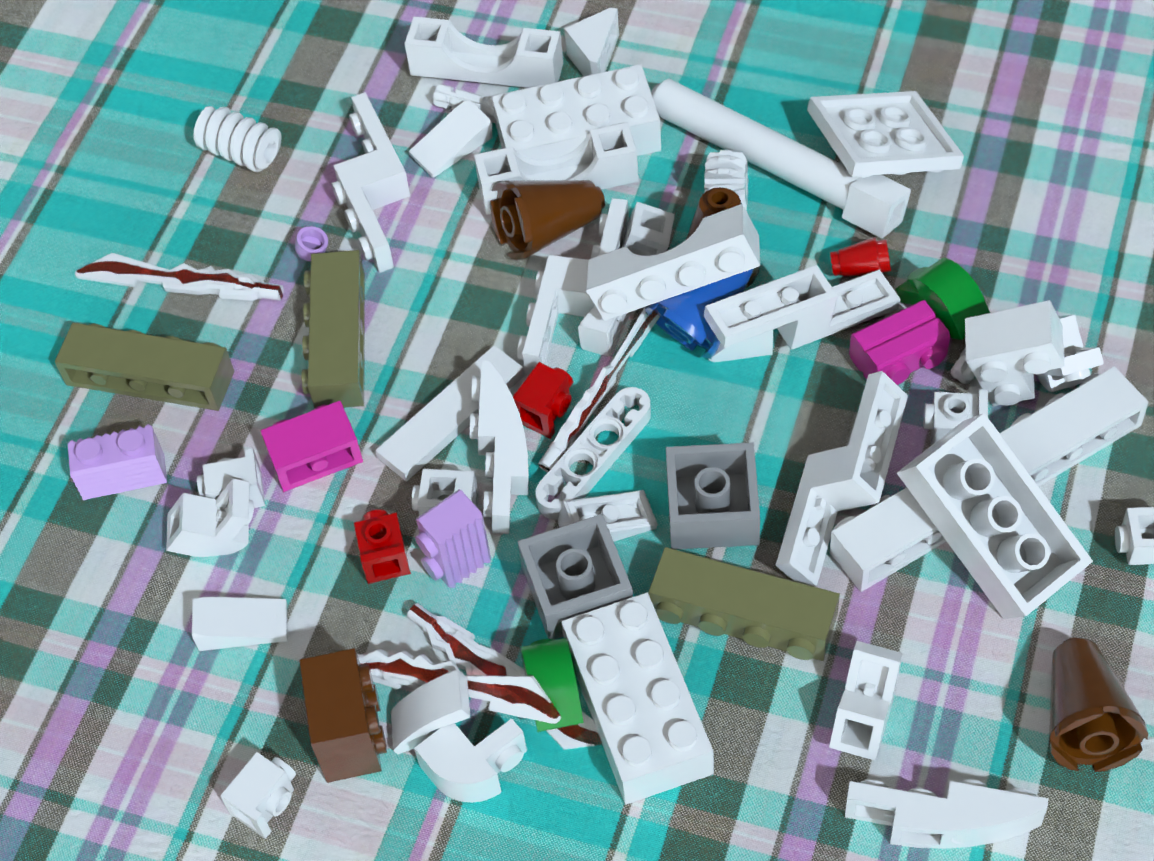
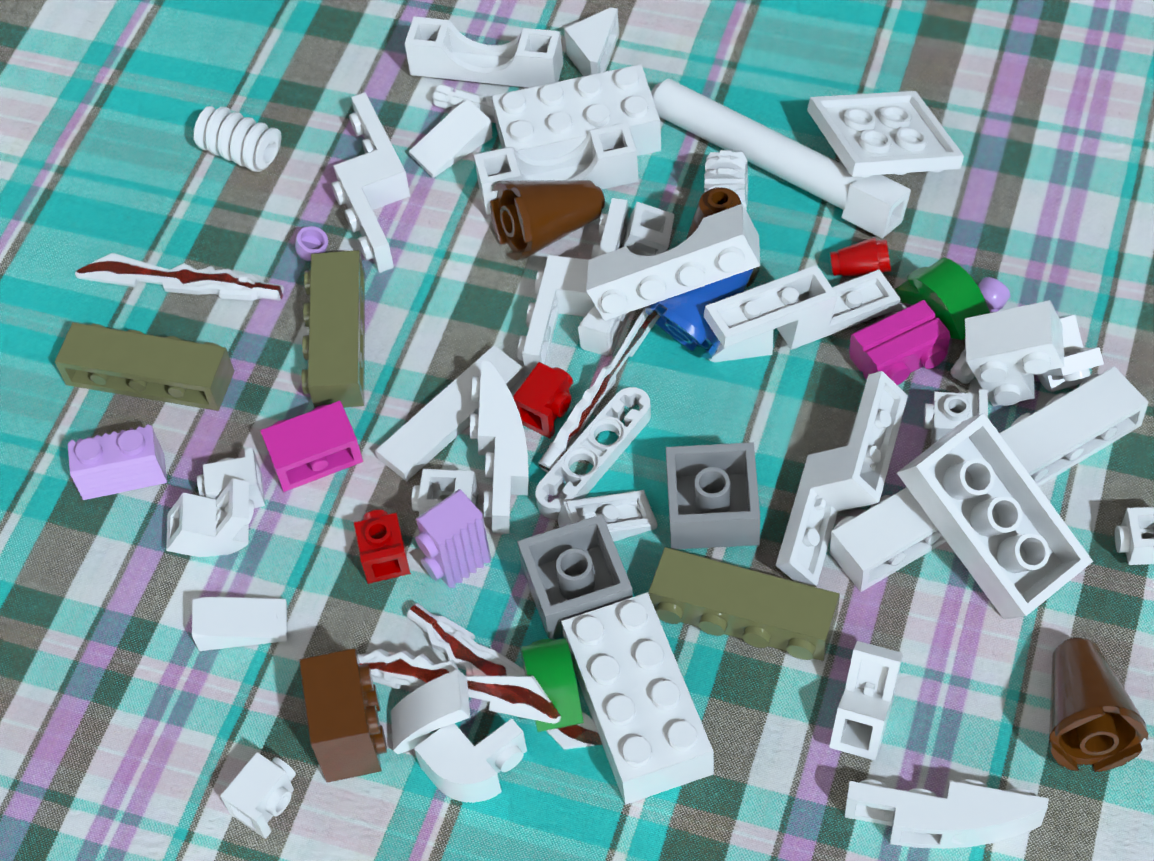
none -> lavender hinge [978,277,1010,312]

